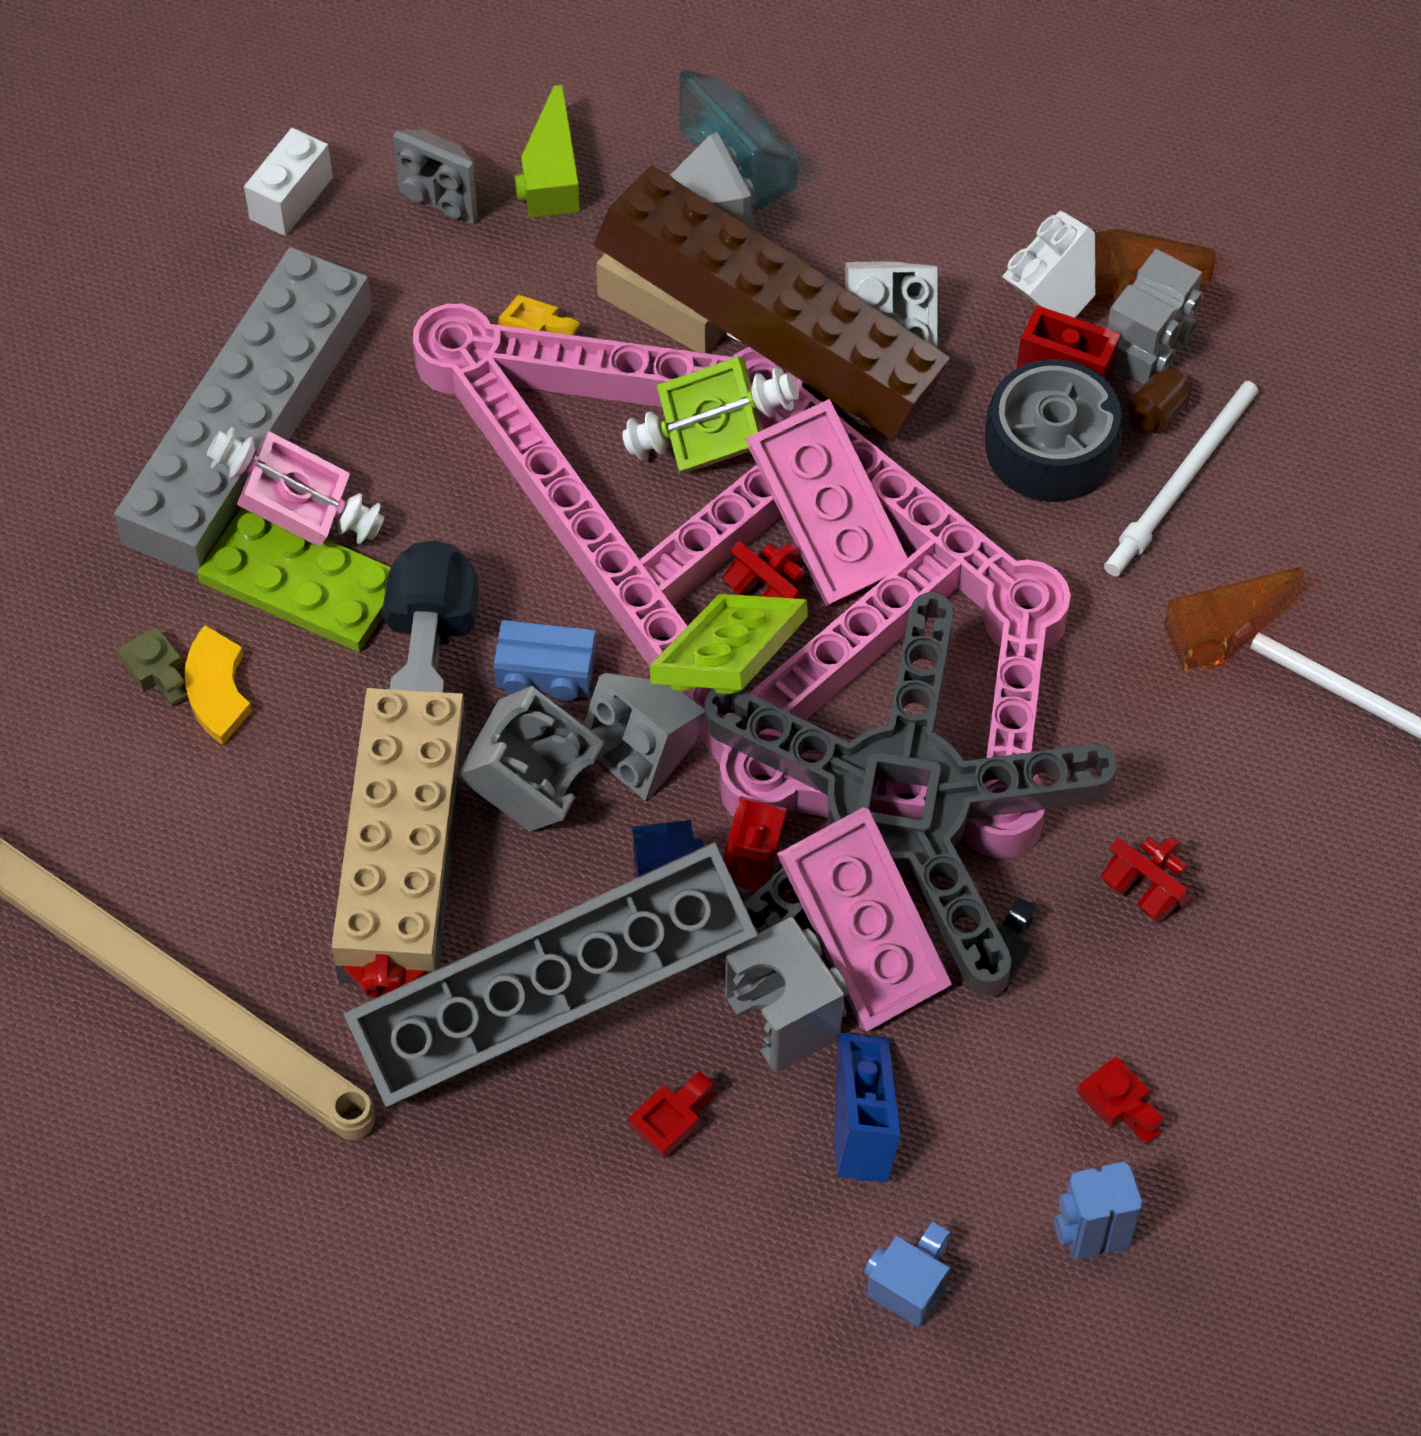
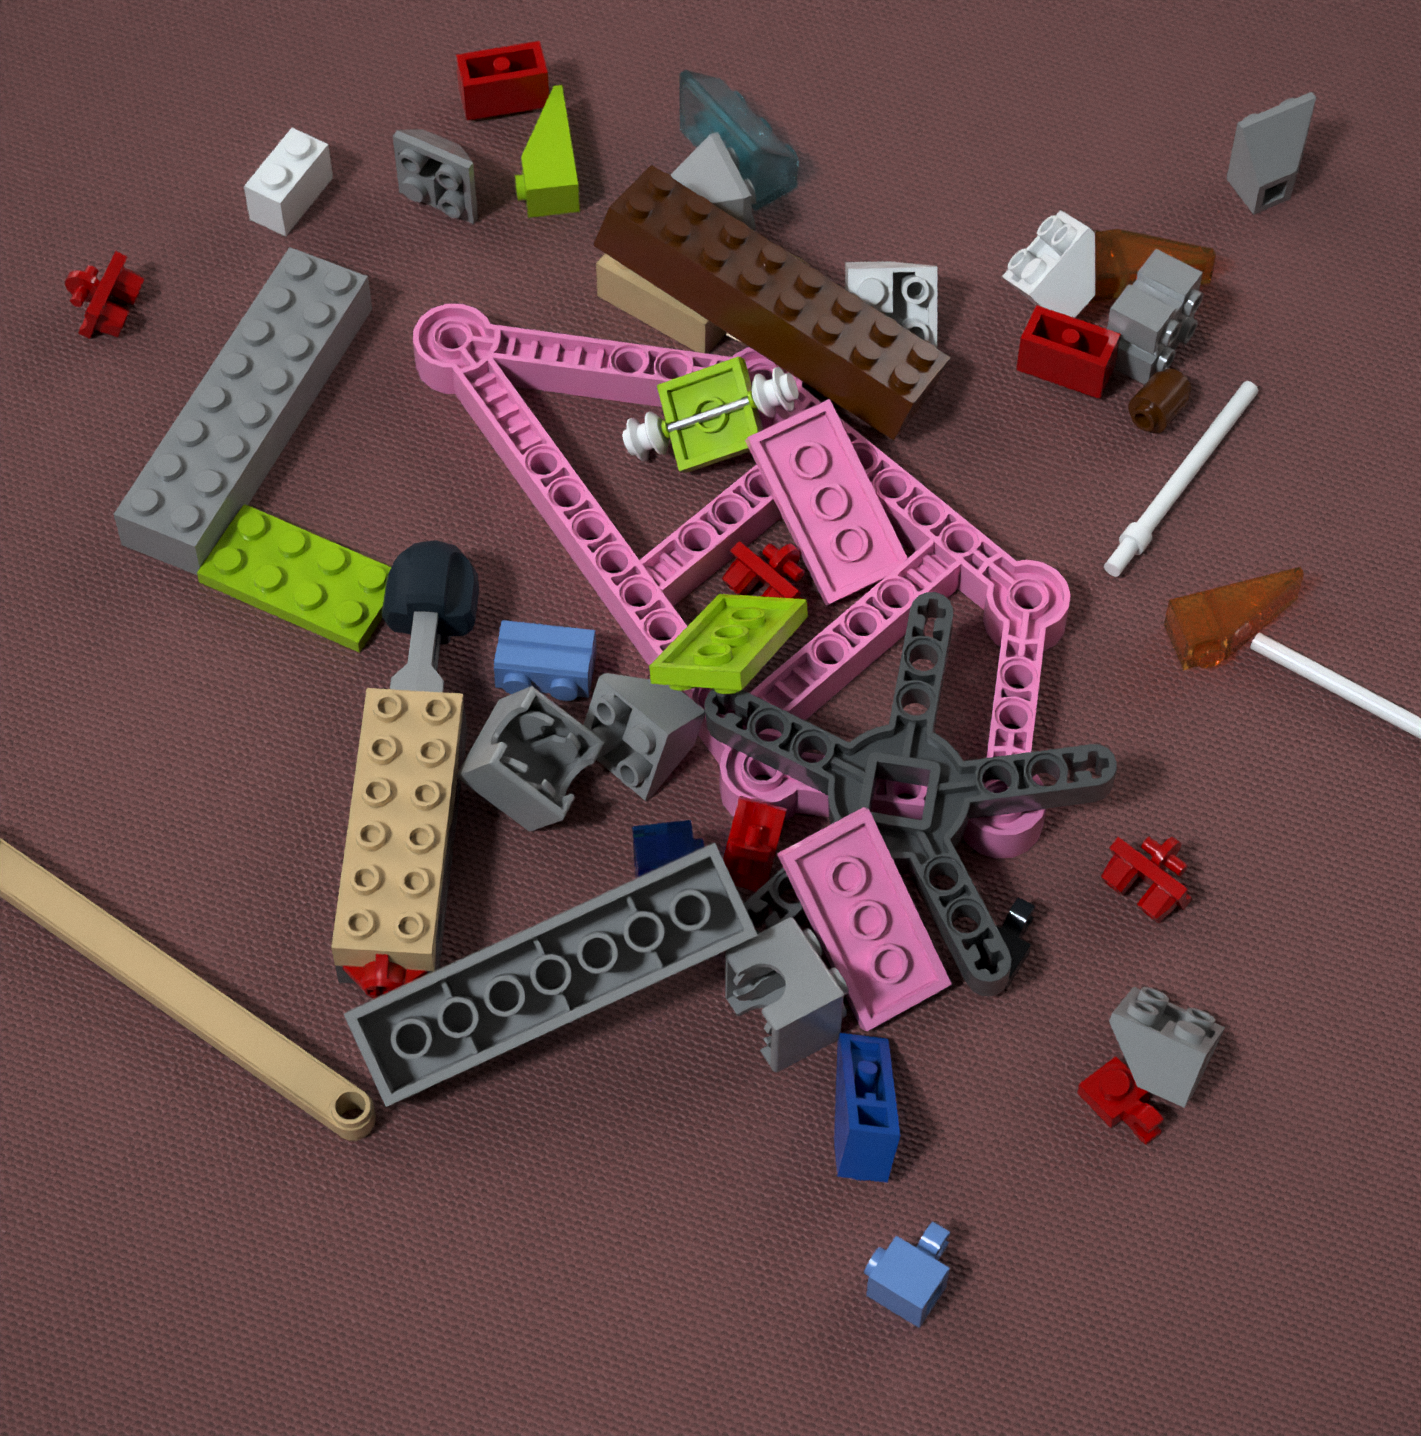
olive plate [116,626,188,707] -> none
yellow tile [185,625,252,745] -> none
bright pink plate [207,427,384,547] -> none
yellow plate [498,294,580,335] -> none
red plate [628,1071,716,1159] -> none
wheel [985,359,1123,502] -> none
medium blue brick [1054,1161,1142,1260] -> none
none -> red hips [65,251,145,339]
none -> red brick [456,41,549,121]
none -> light grey slope [1109,987,1225,1108]
none -> light grey slope [1226,92,1316,215]

